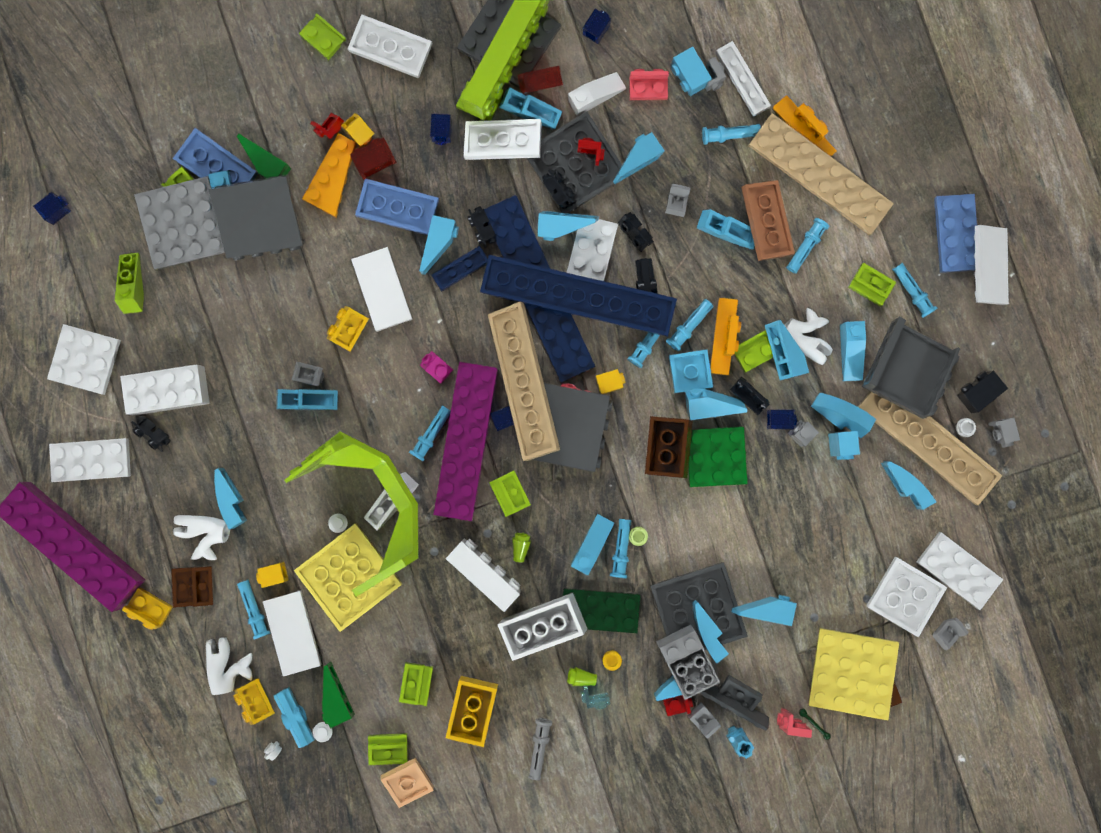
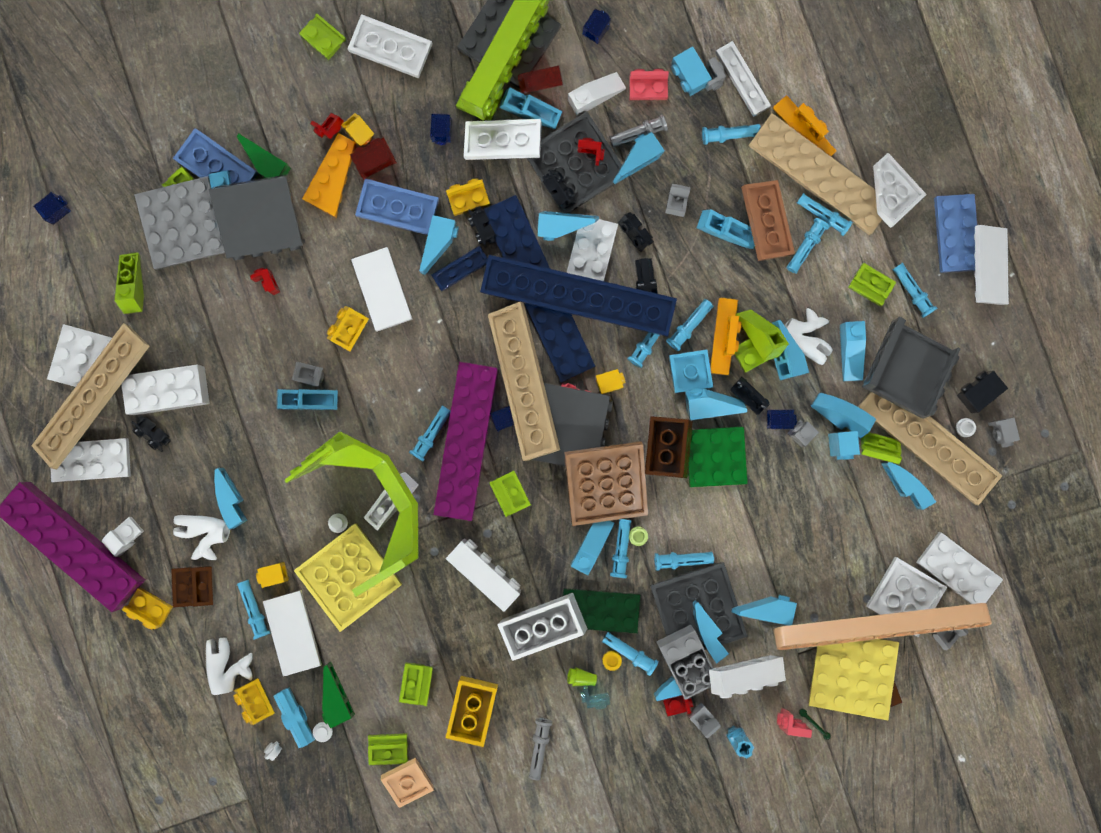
dark pink bracket [420,351,453,384] -> none
lime cone [512,533,531,563] -> none
dark grey bracket [700,675,769,731] -> none
none -> tan plate [32,323,150,470]
none -> white brick [102,517,144,557]
none -> red bracket [250,268,280,295]
none -> yellow bracket [446,178,490,216]
none -> medium nougat plate [564,441,648,526]
none -> medium azure pin [602,632,659,676]
none -> light grey pin [609,114,668,148]
none -> medium azure pin [654,552,714,571]
none -> white brick [709,655,786,698]
none -> lime slope [735,310,789,361]
none -> light nougat beam [773,603,992,650]
none -> medium azure pin [797,193,853,236]
none -> lime plate [861,432,902,464]
none -> white plate [873,153,927,228]

